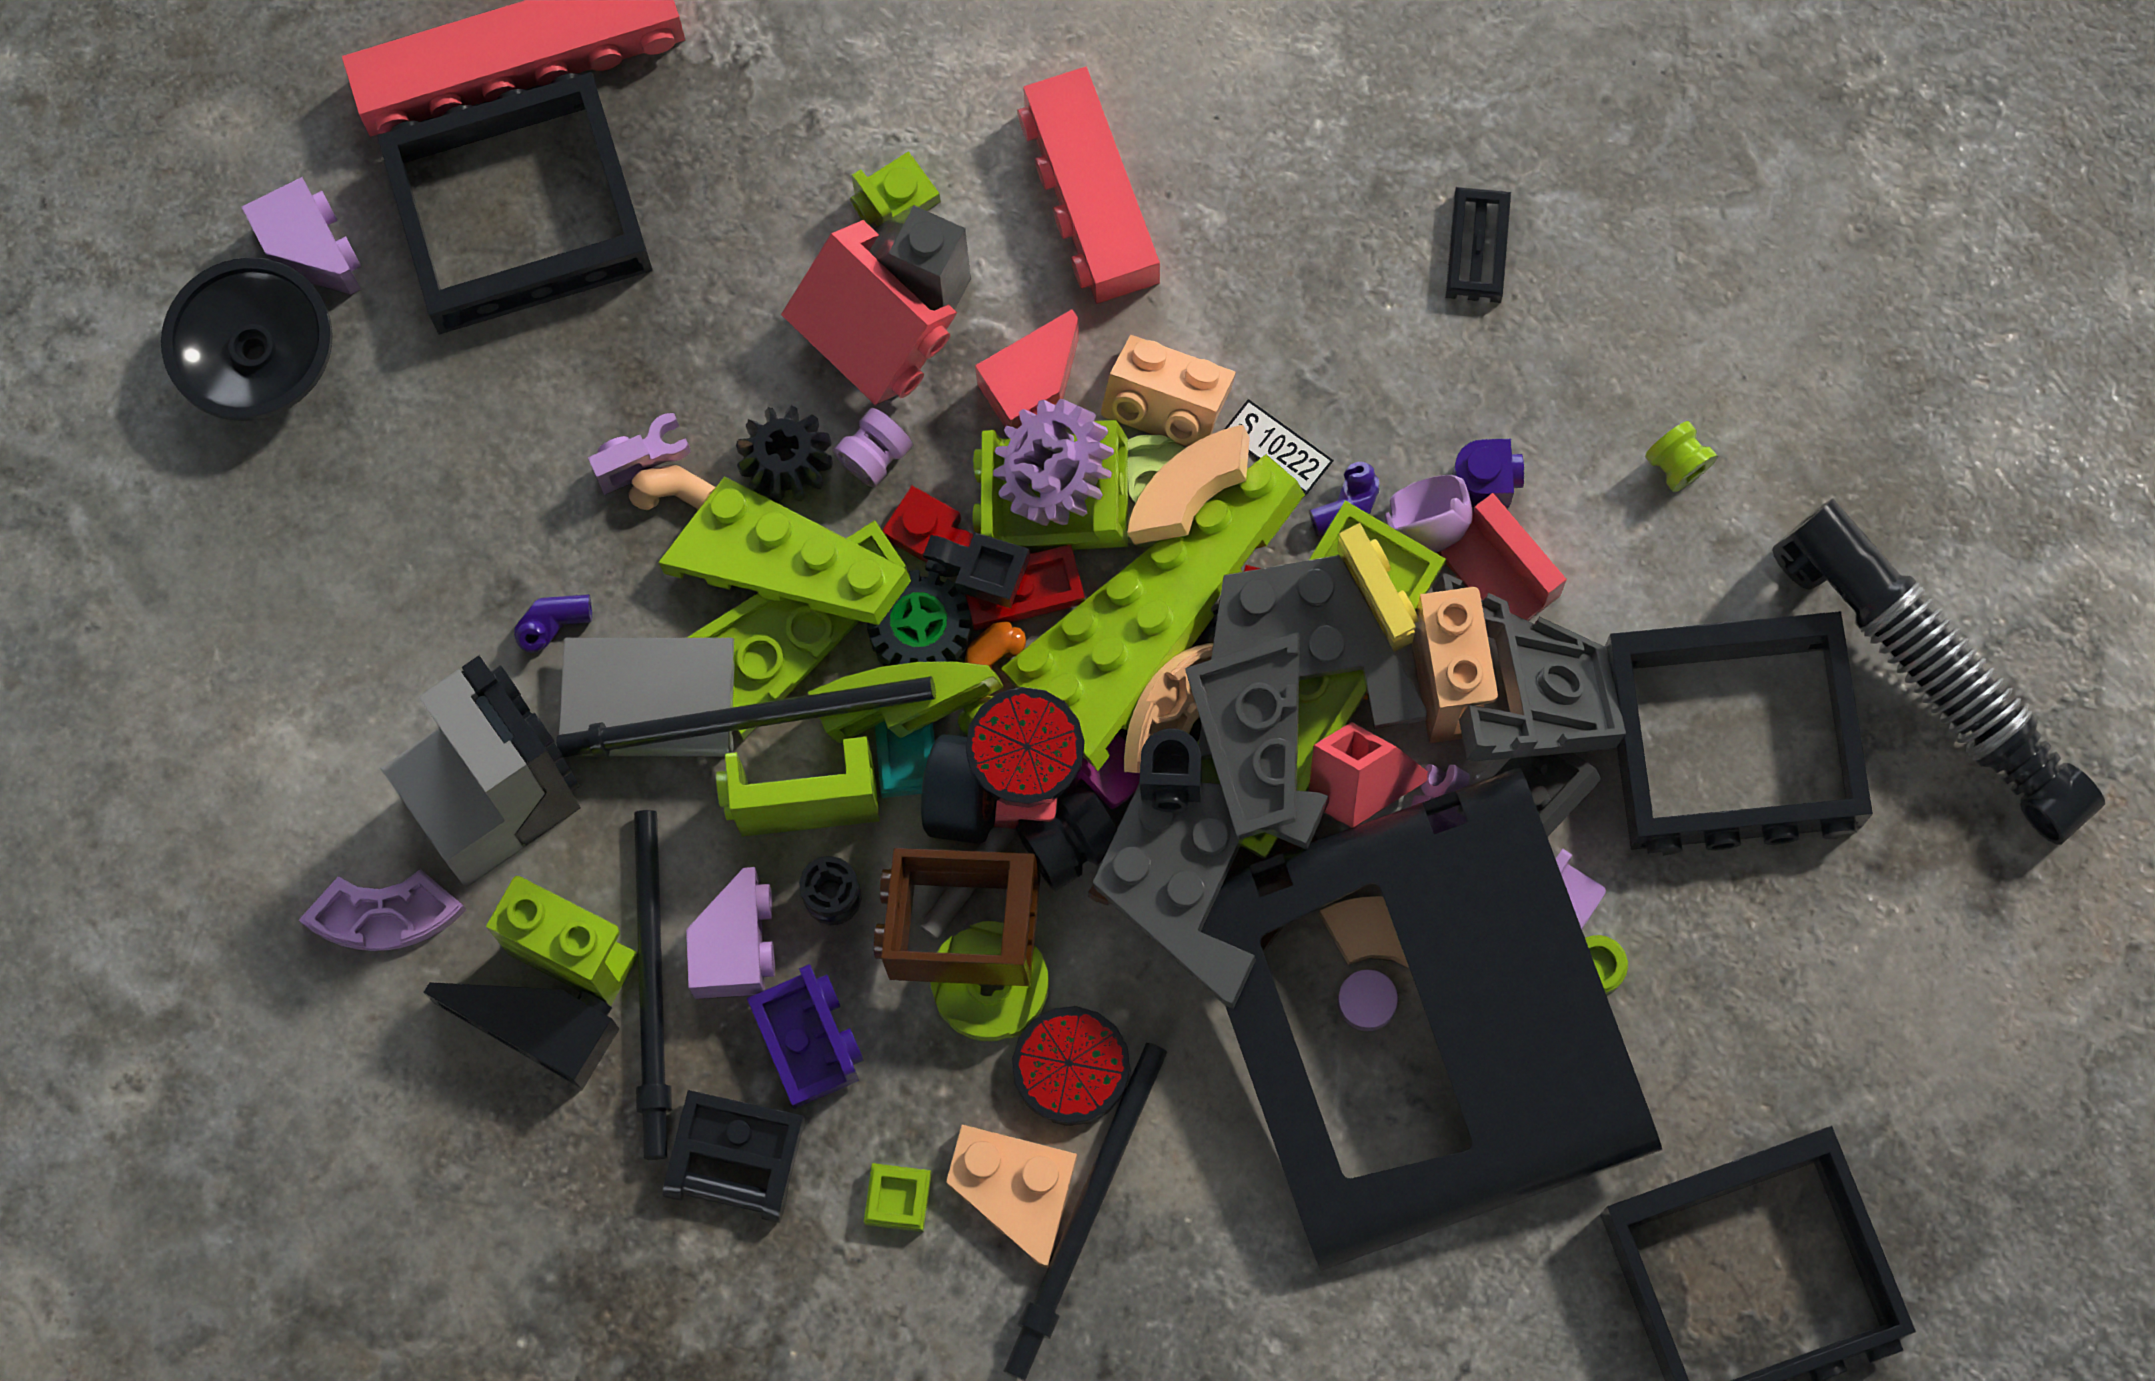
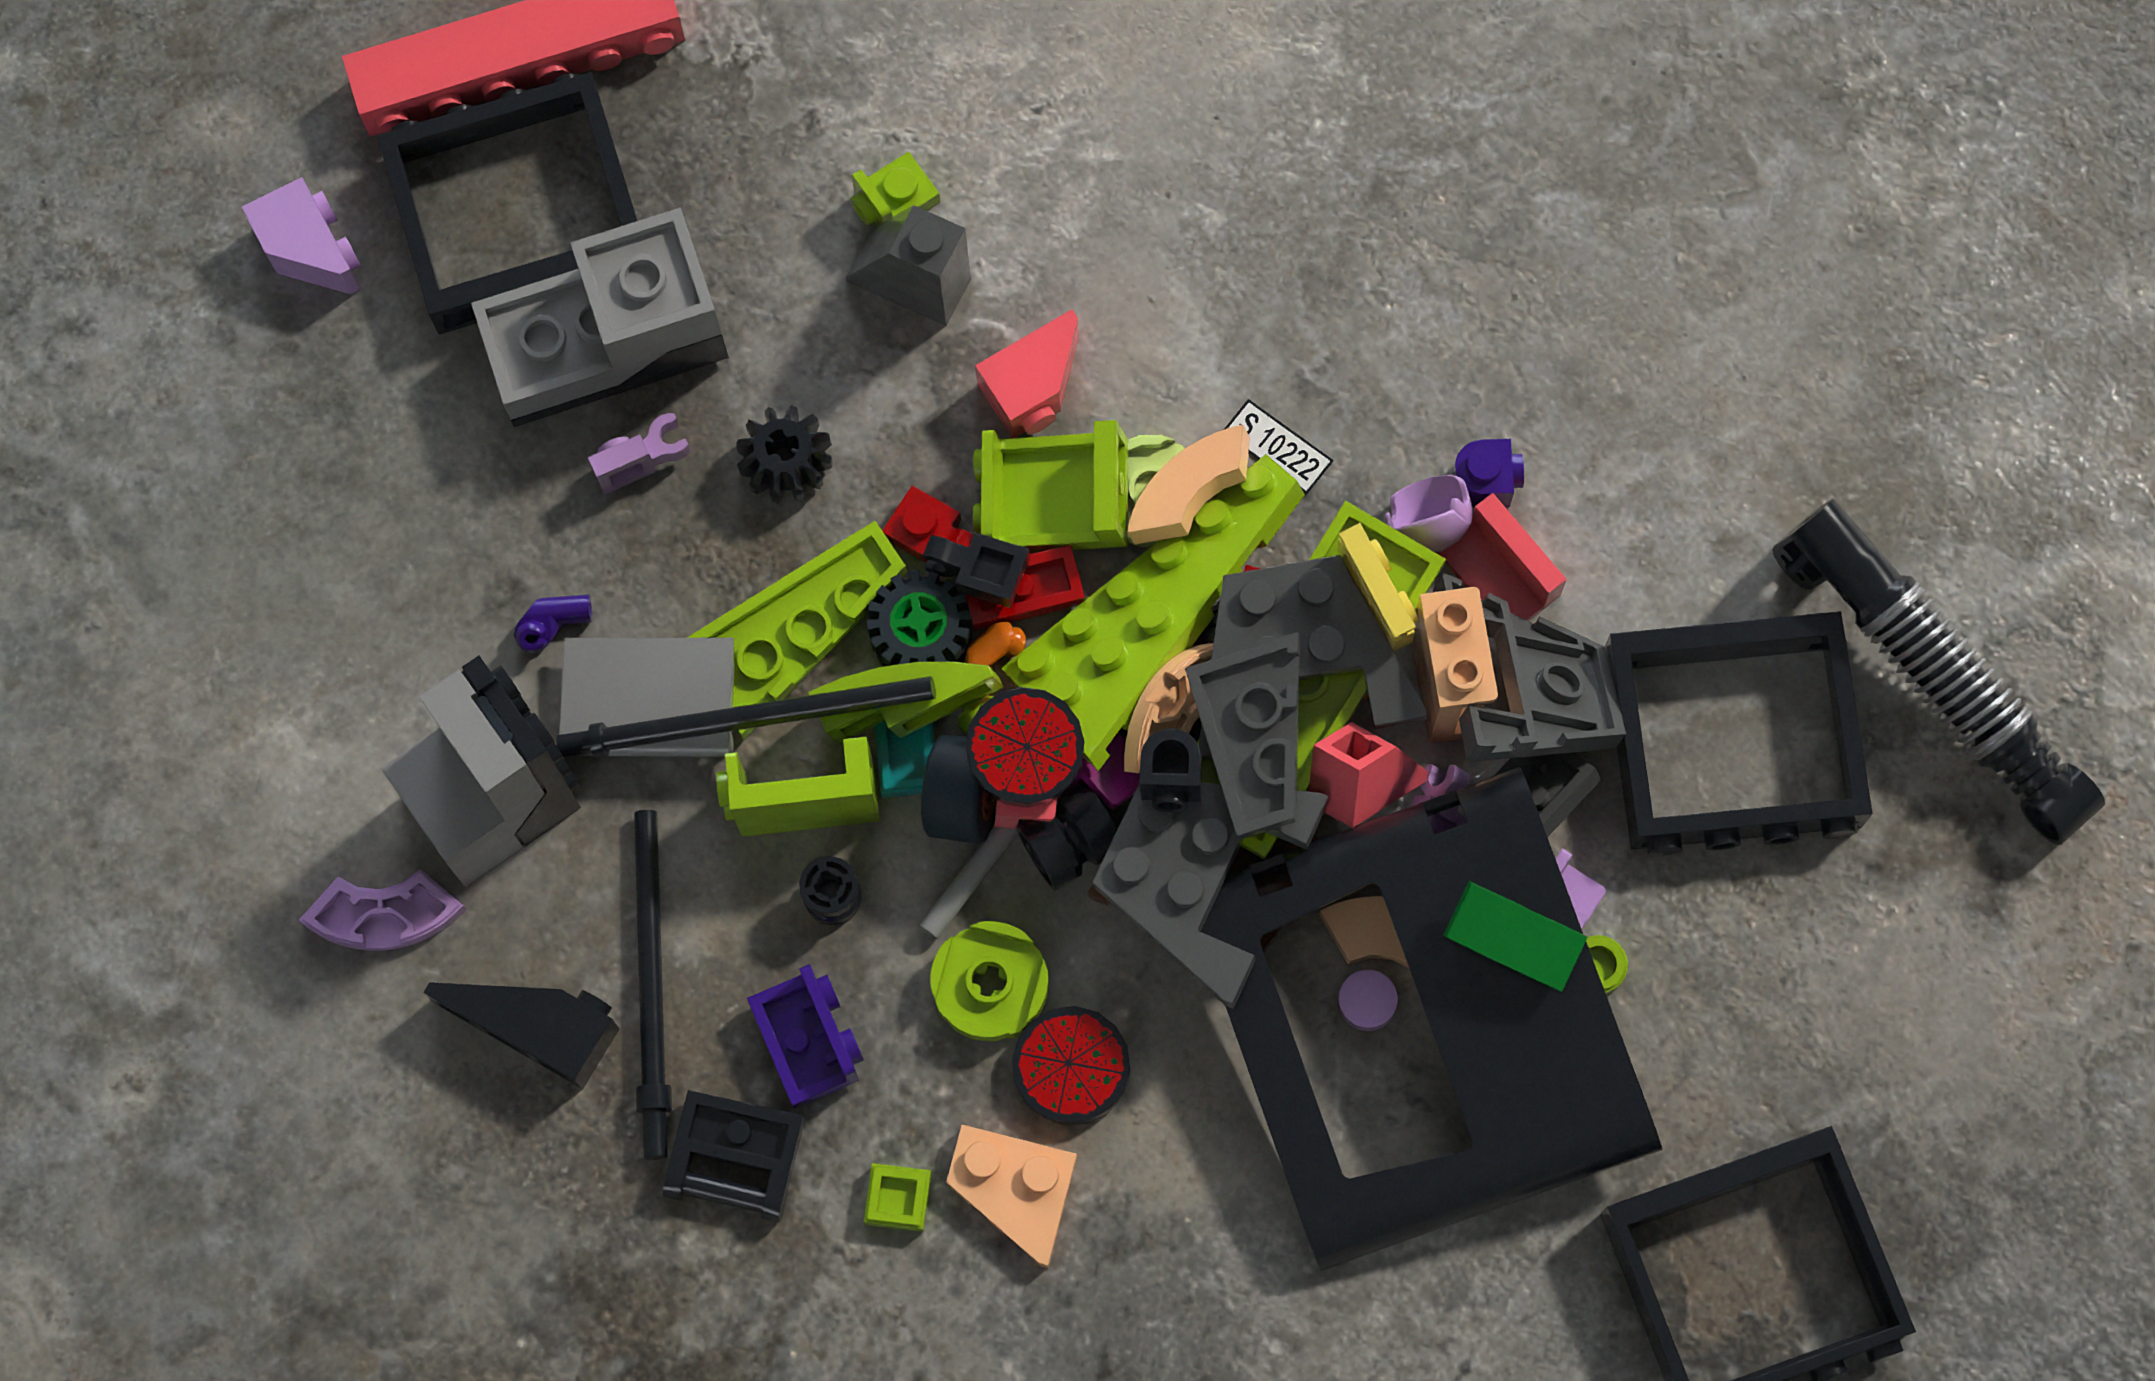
black dish [161,258,333,421] -> none
lime panel [486,876,638,1006] -> none
light nougat arm [628,465,716,510] -> none
lime wing [658,476,911,625] -> none
lavender slope [686,867,775,999] -> none
coral panel [781,220,957,405] -> none
lavender wheel [833,408,913,488] -> none
reddish brown window [874,848,1041,986] -> none
lavender gear [993,399,1114,526] -> none
black bar [1003,1043,1168,1381] -> none
coral brick [1017,66,1160,304] -> none
light nougat bracket [1101,335,1236,447] -> none
dark purple arm [1309,462,1379,537] -> none
black tile [1445,187,1511,303] -> none
lime wheel [1644,421,1718,492] -> none
none -> light grey piece [471,208,729,427]
none -> green slope [1443,881,1588,992]

